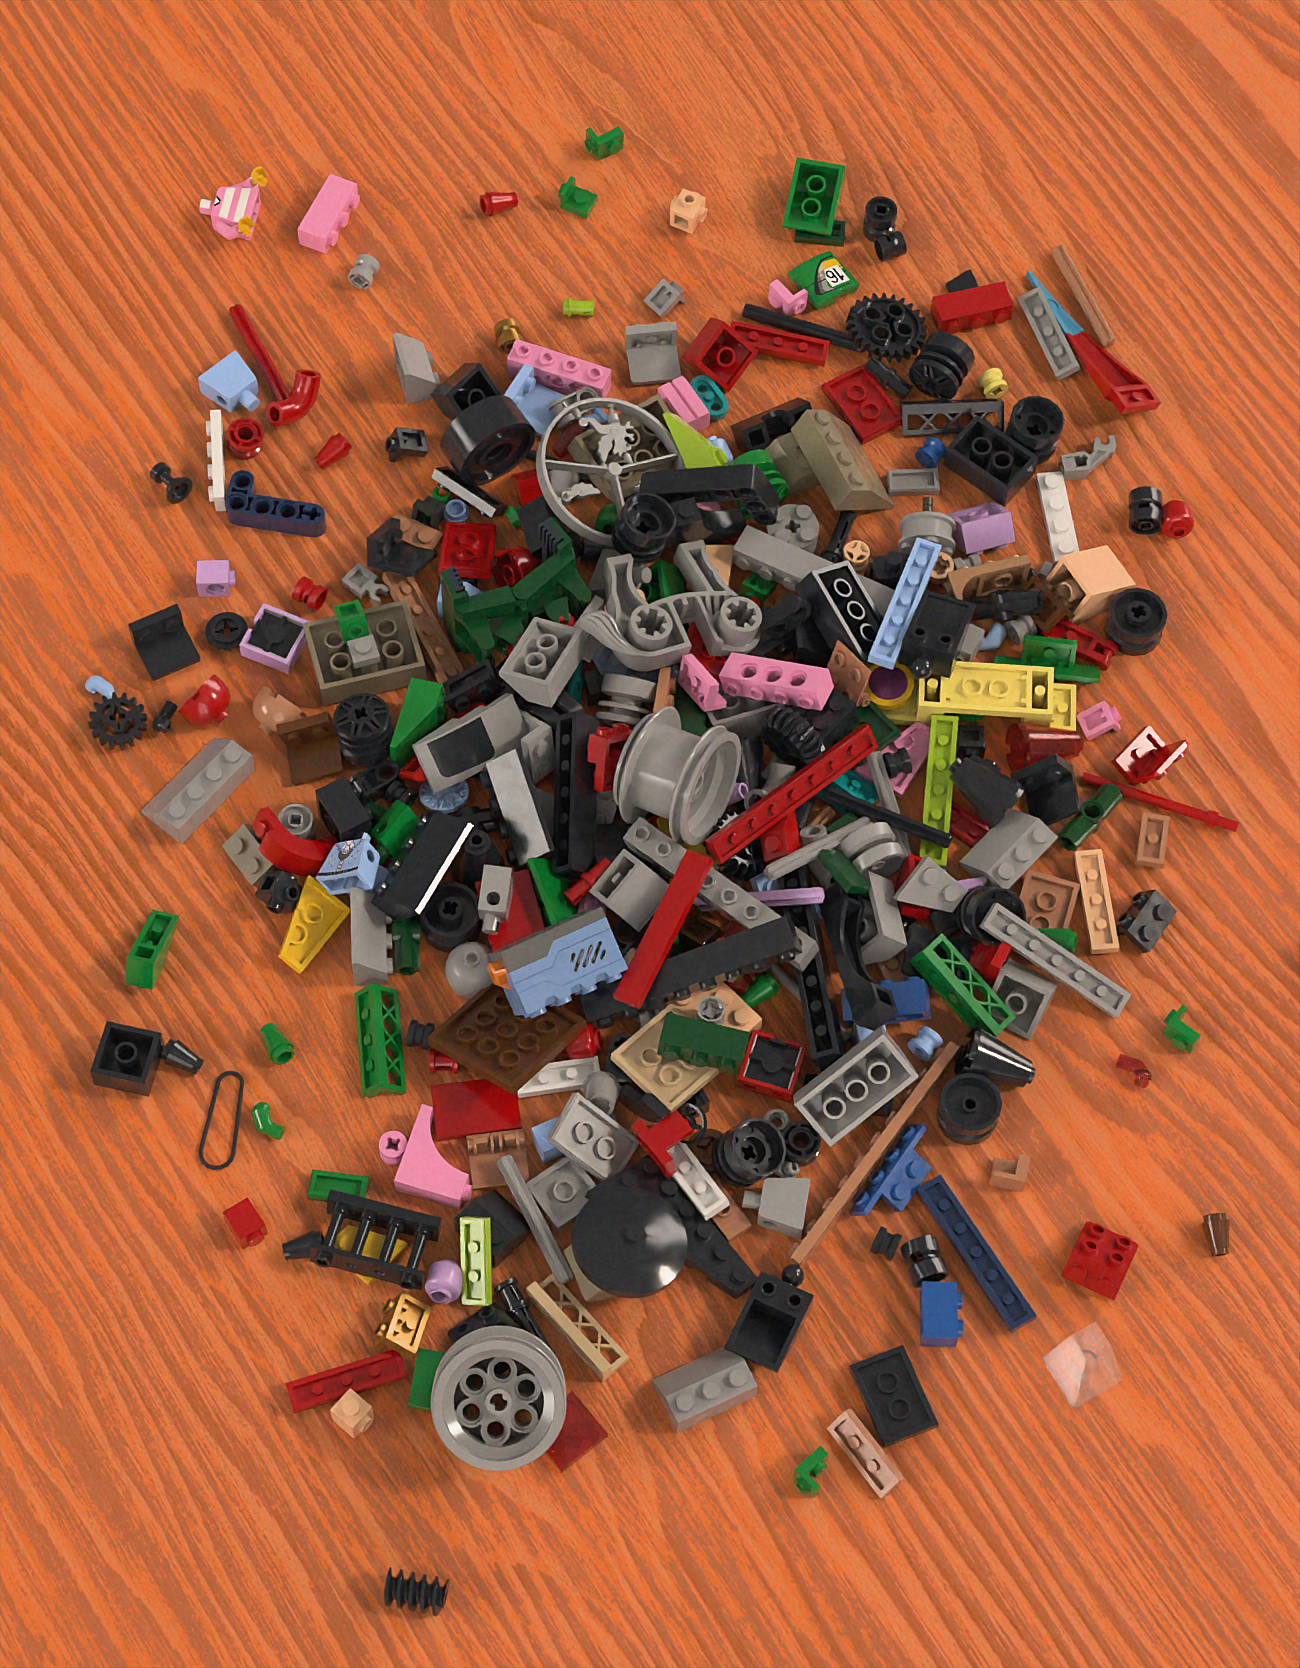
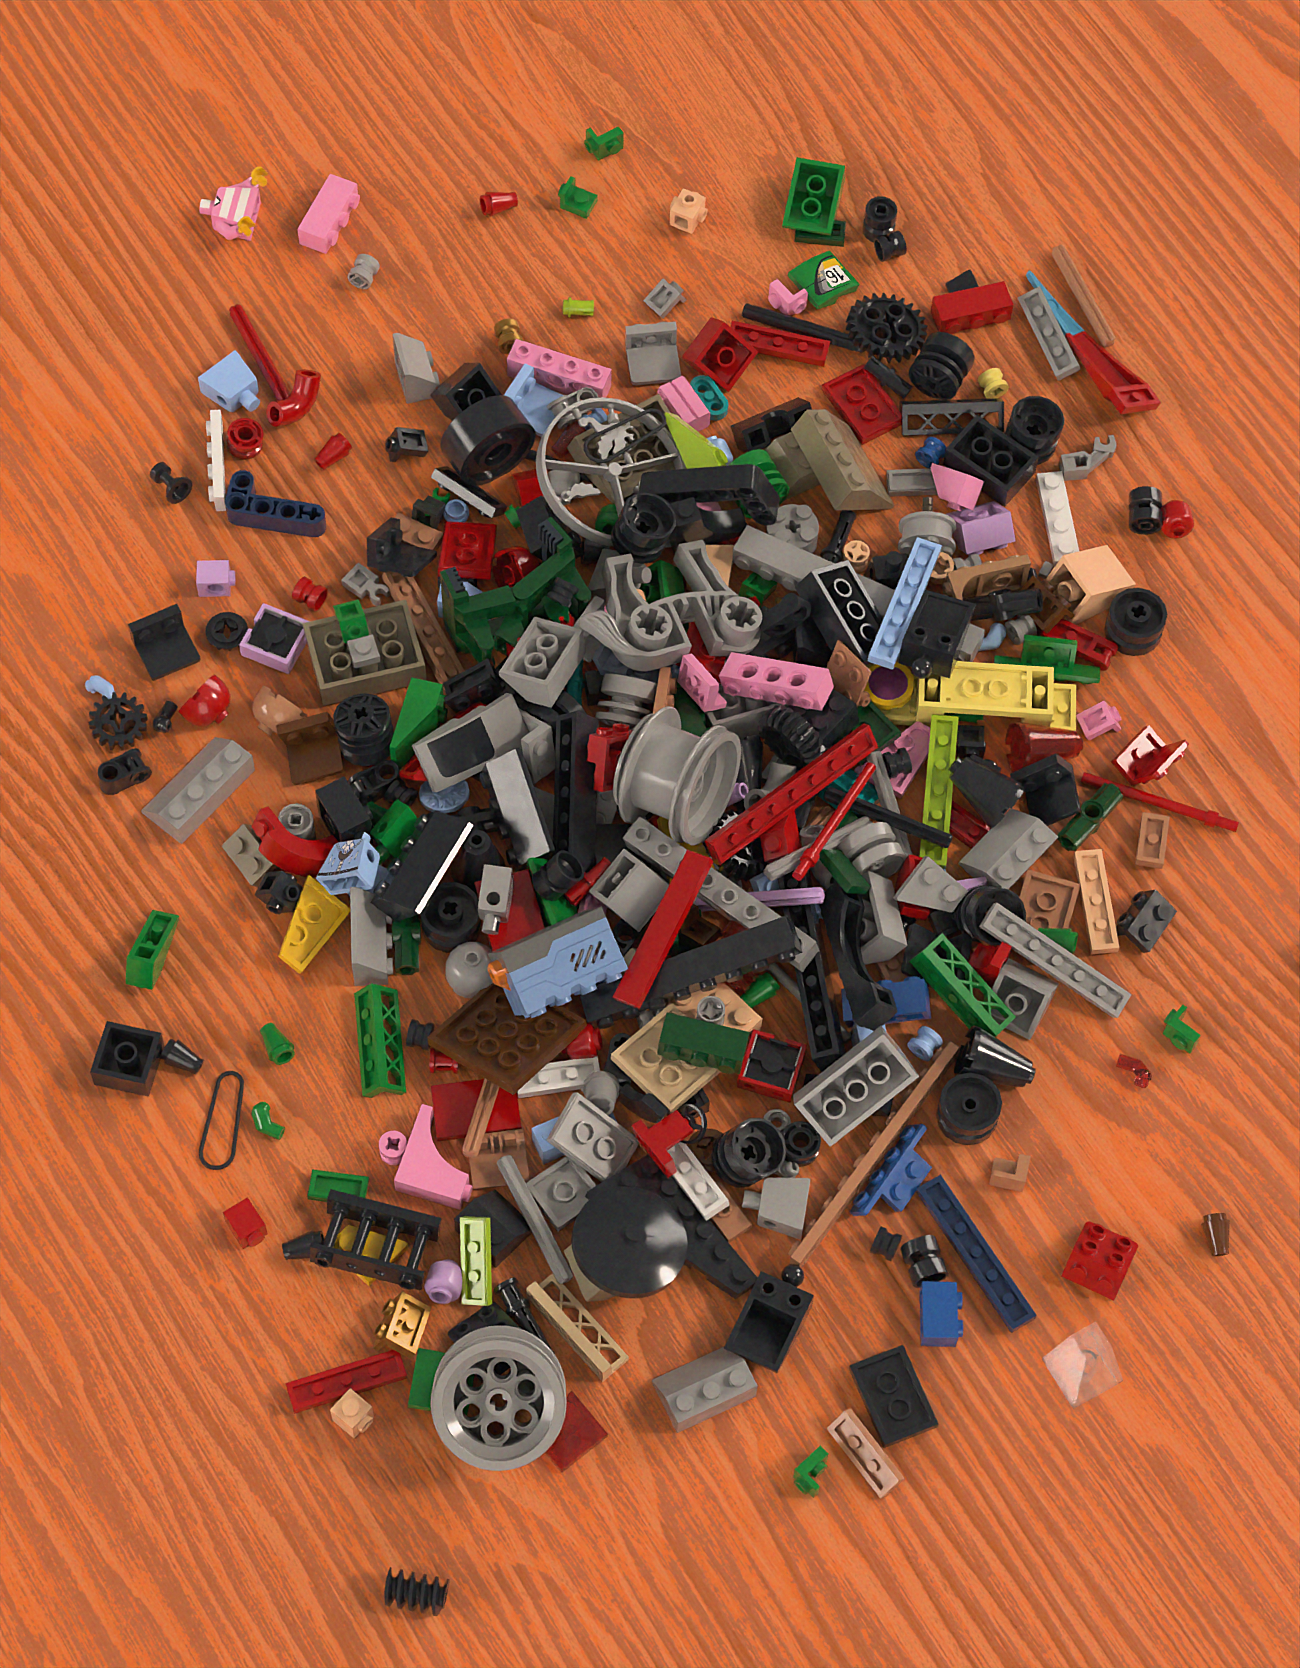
none -> black piece [97,748,152,795]
none -> nougat axle [462,1079,499,1158]
none -> black wheel [532,850,584,901]
none -> black wheel [546,577,579,608]
none -> black piece [583,408,666,463]
none -> red bar [792,762,876,881]
none -> bright pink slope [930,463,984,512]

